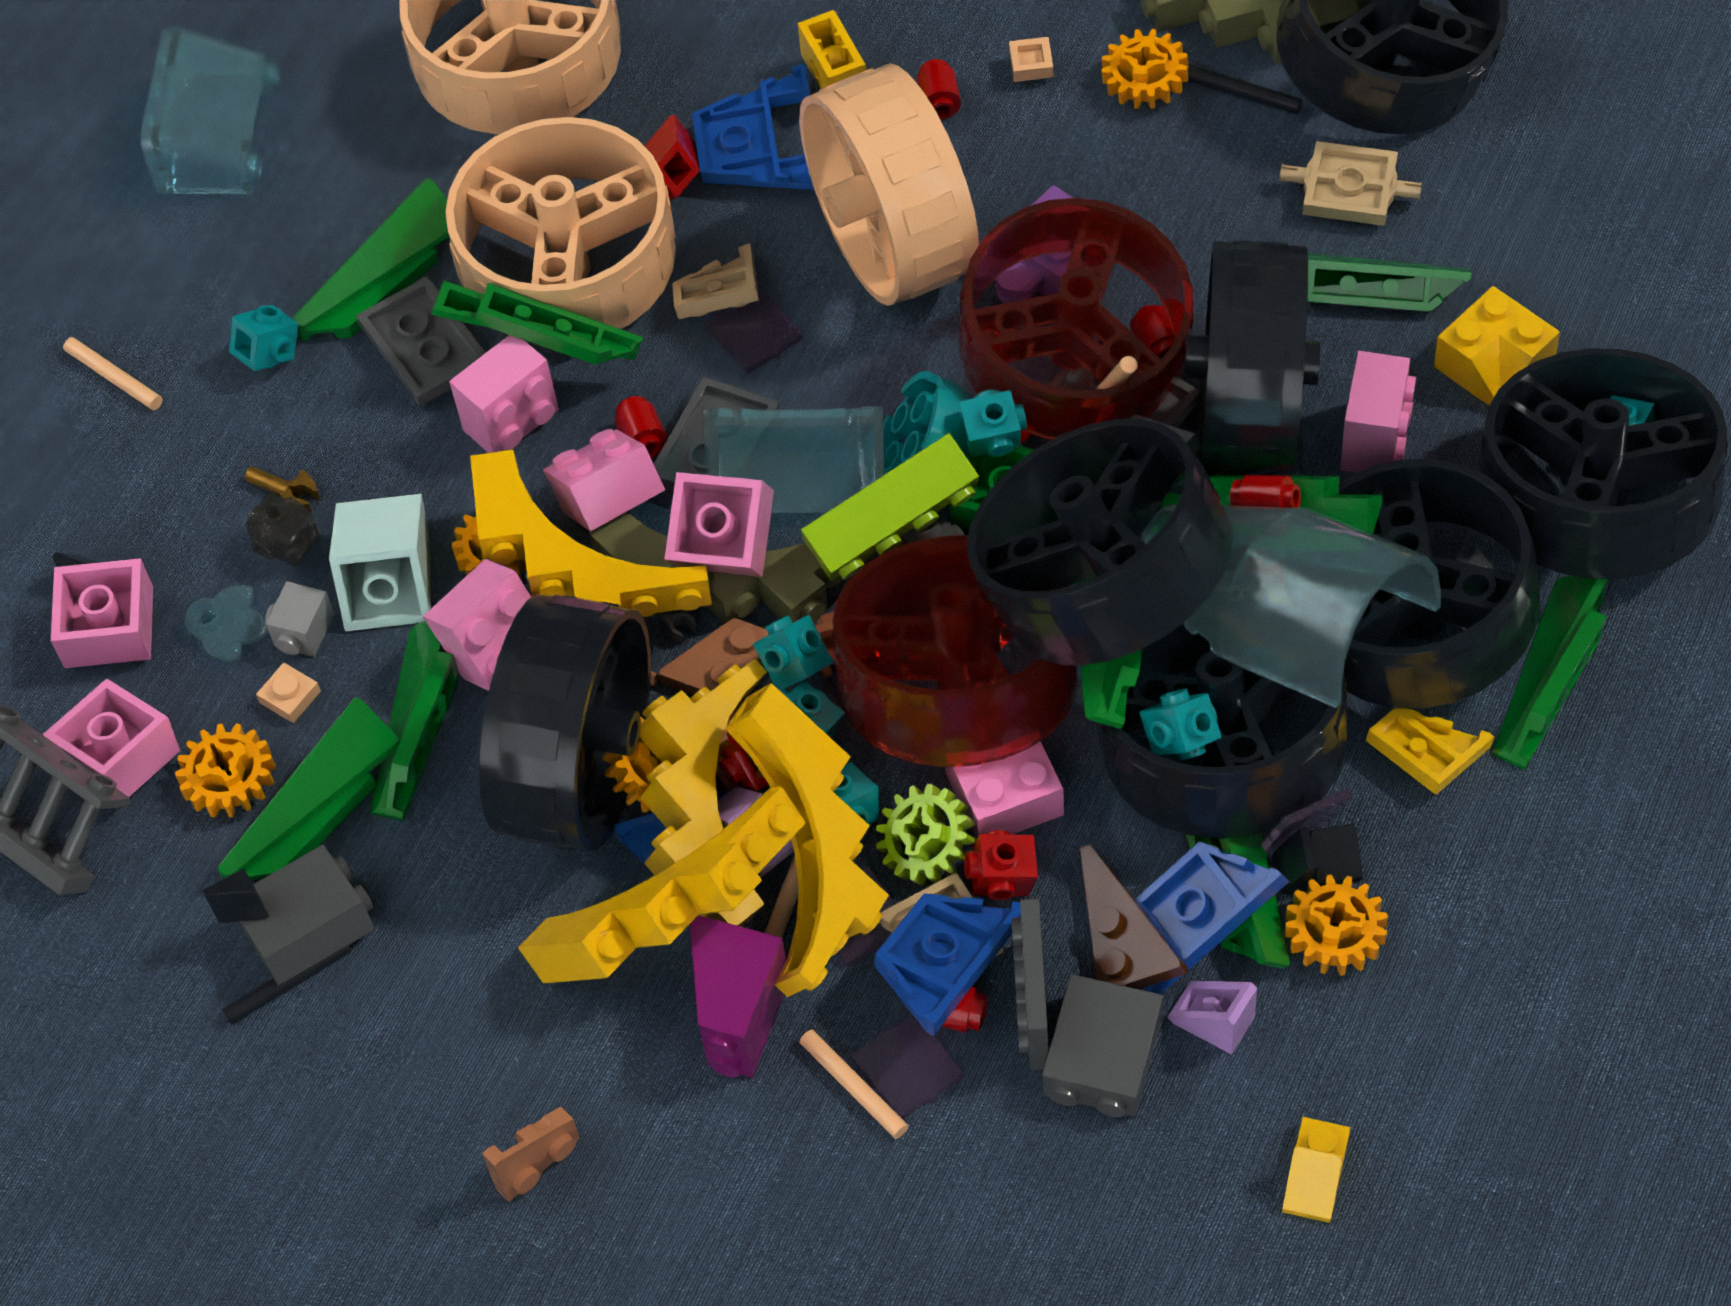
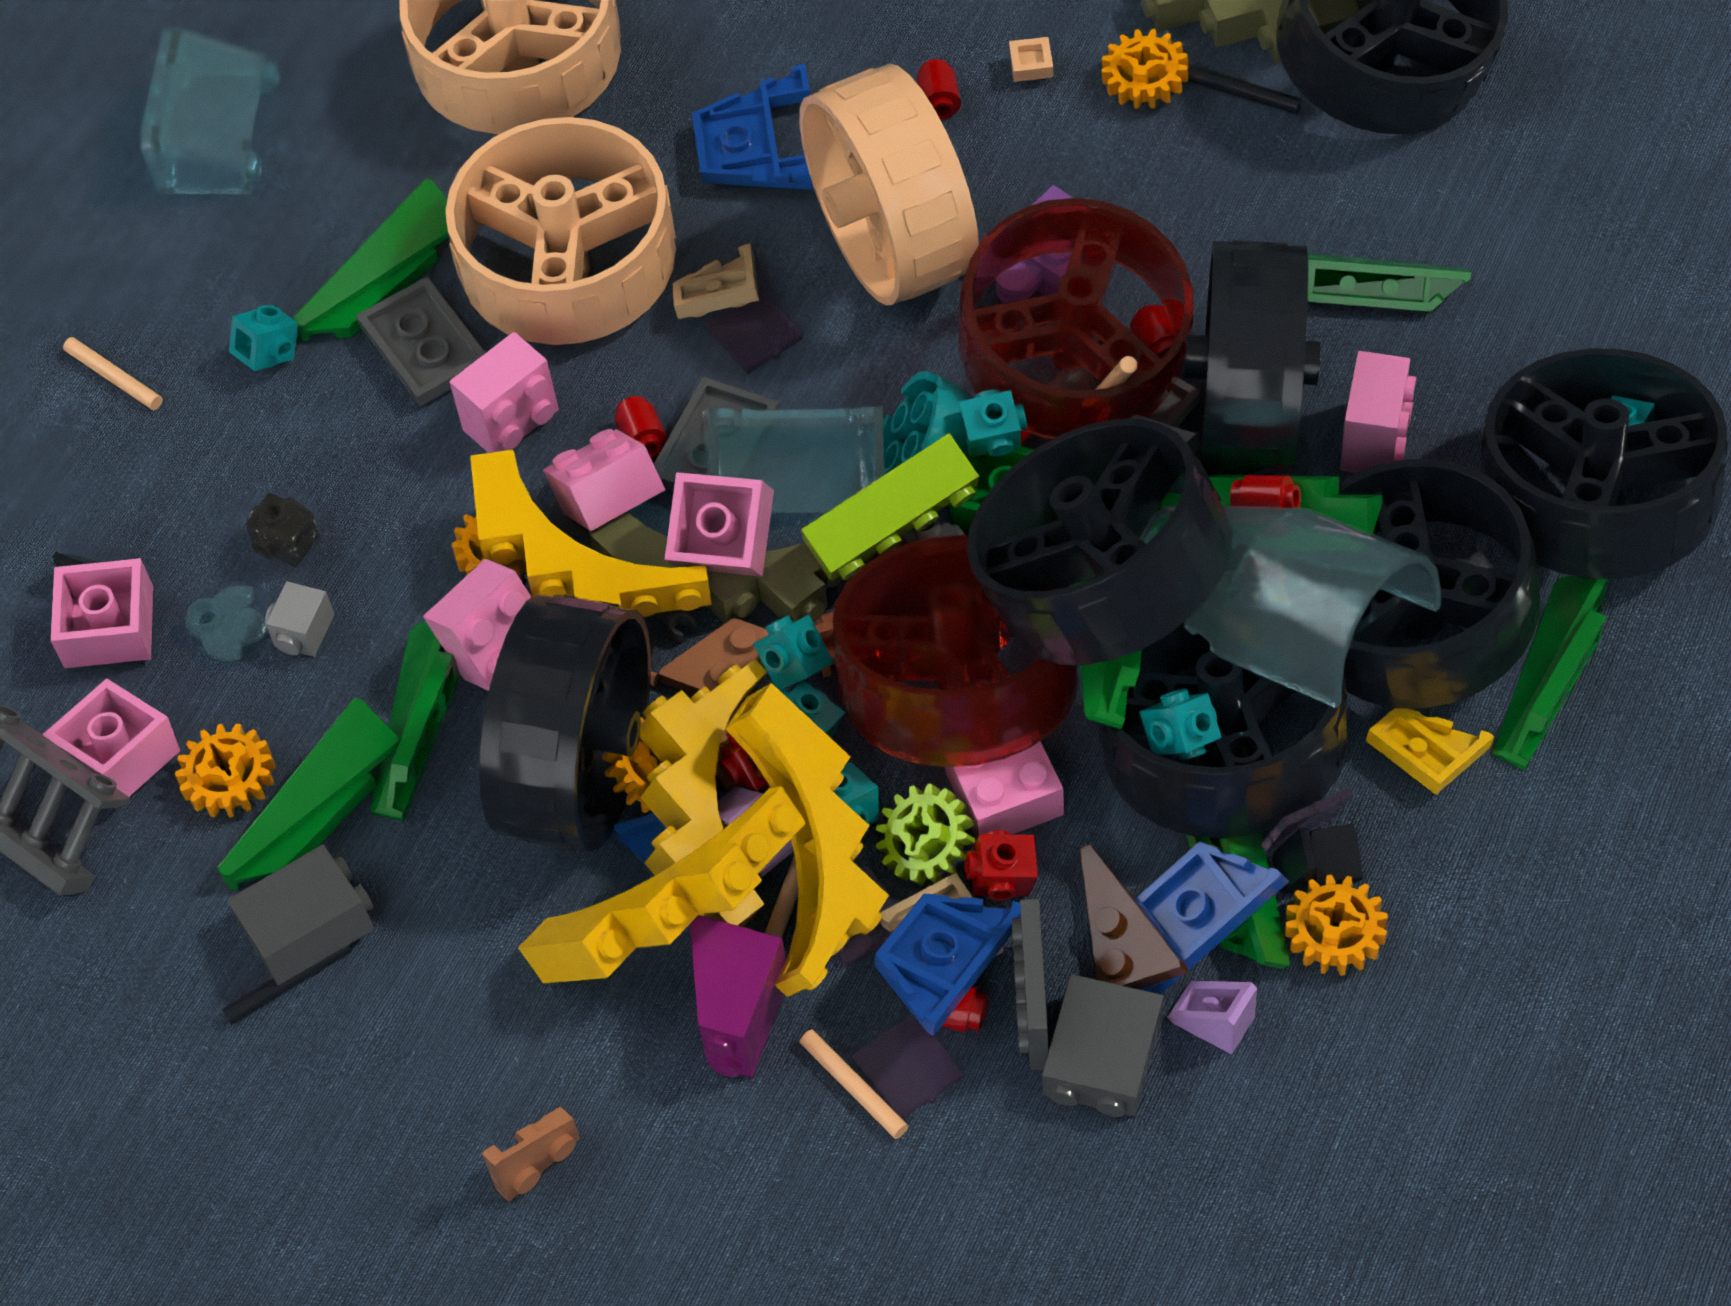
black slope [202,869,269,923] -> none
pearl gold bar [245,466,321,516] -> none
light nougat plate [256,663,321,723] -> none
light aqua slope [329,494,431,631] -> none
green wedge [431,281,643,365] -> none
red slope [644,115,700,199] -> none
yellow brick [797,10,866,89] -> none
tan plate [1279,141,1422,226] -> none
yellow slope [1282,1117,1351,1223] -> none
yellow slope [1434,286,1560,406] -> none

